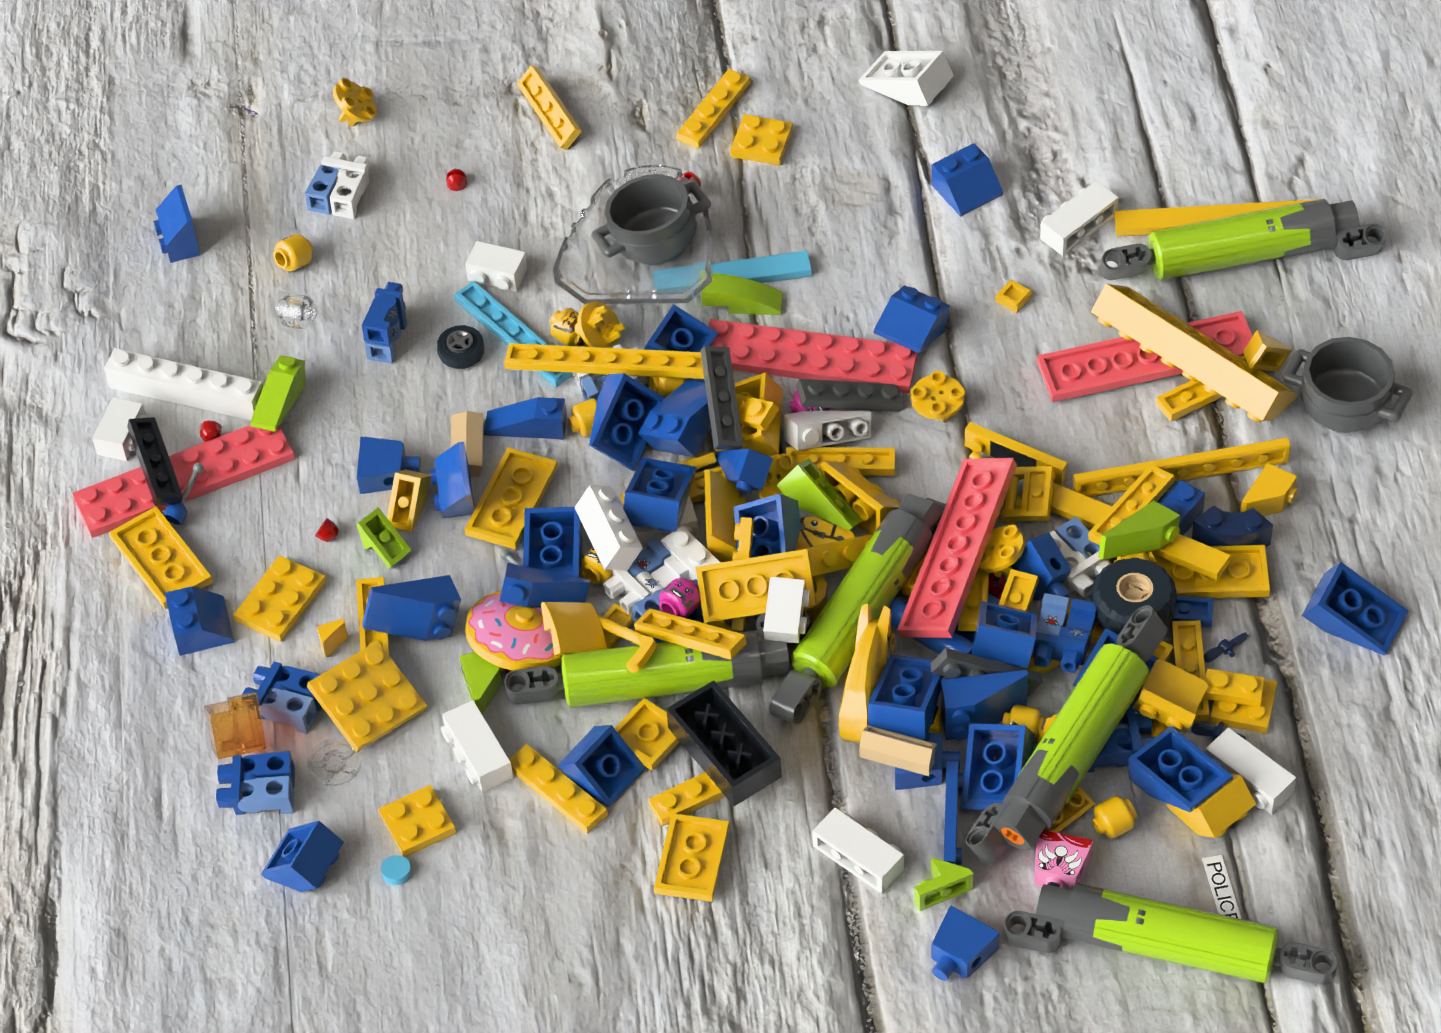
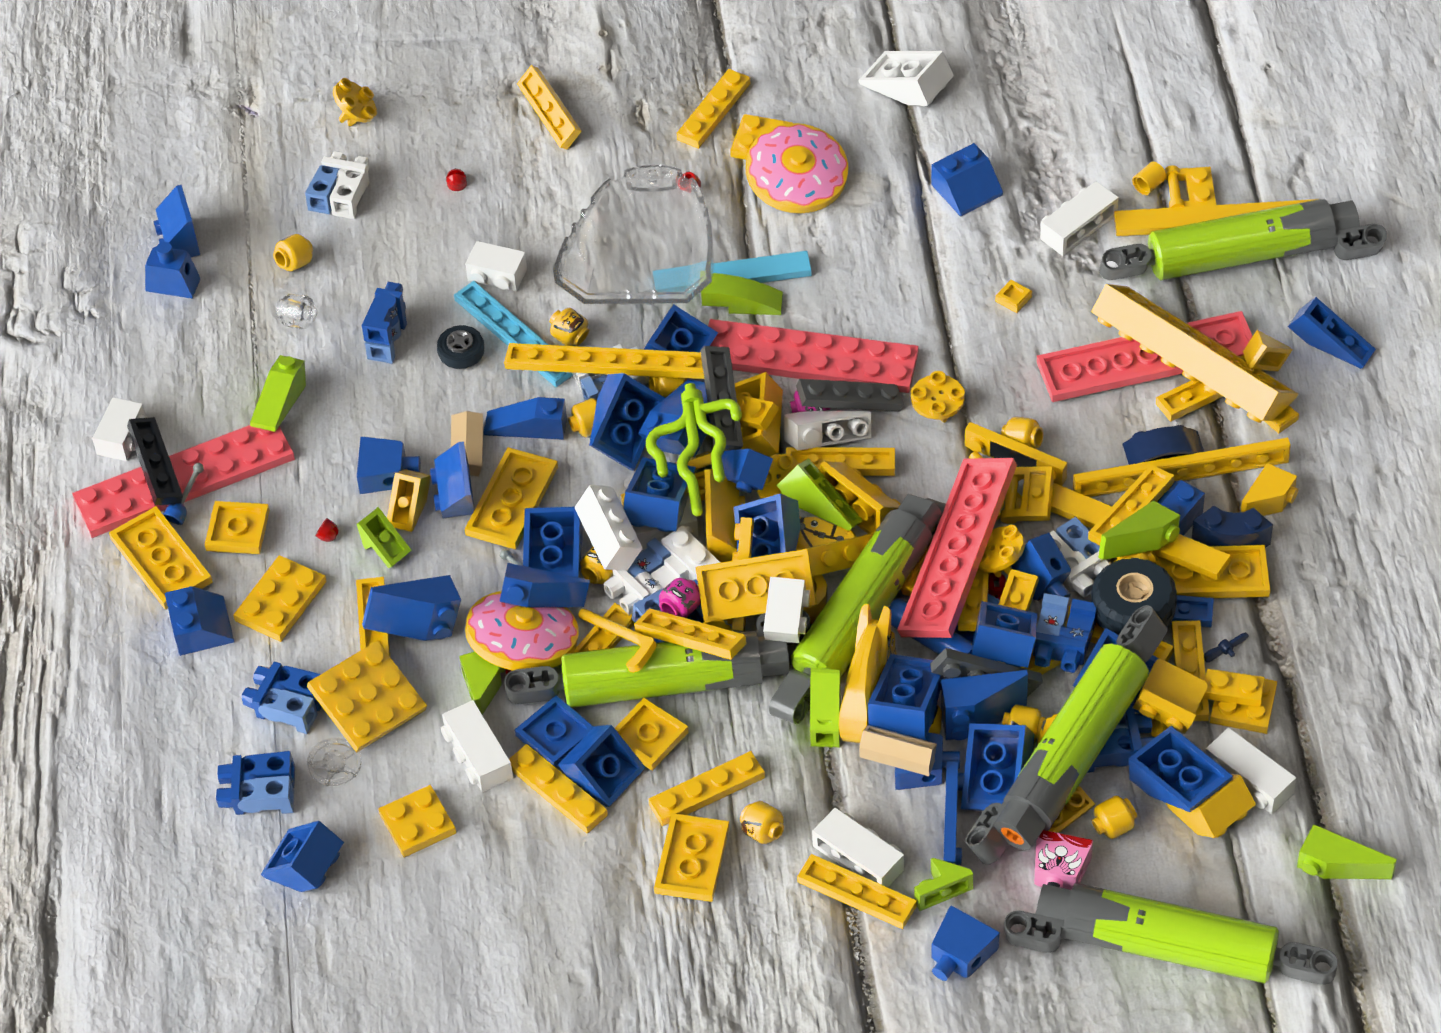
white brick [104,348,263,421] -> none
red hinge [200,421,222,442] -> none
clear orange plate [204,692,267,759] -> none
yellow slope [317,618,348,657] -> none
medium azure tile [381,855,411,885] -> none
yellow slope [541,602,607,656] -> none
yellow plate [575,301,626,348] -> none
dark grey piece [591,174,711,265] -> none
black brick [666,680,782,806] -> none
blue slope [873,285,950,354] -> none
dark blue piece [1191,722,1246,740] -> none
white sticker [1202,855,1242,919] -> none
dark grey piece [1282,337,1413,433] -> none
blue slope [1302,562,1409,655] -> none
none -> blue torso [145,242,201,299]
none -> yellow plate [204,501,270,554]
none -> blue plate [514,695,594,767]
none -> lime plant [646,383,742,517]
none -> yellow head [740,801,784,844]
none -> dish [745,123,848,213]
none -> yellow plate [797,854,917,929]
none -> lime slope [810,668,841,747]
none -> yellow head [1001,416,1043,449]
none -> dark blue brick [1122,425,1204,465]
none -> yellow beam [1132,162,1167,195]
none -> yellow plate [1165,165,1216,208]
none -> yellow tile [1265,406,1299,434]
none -> blue slope [1287,297,1376,369]
none -> lime slope [1297,824,1397,879]

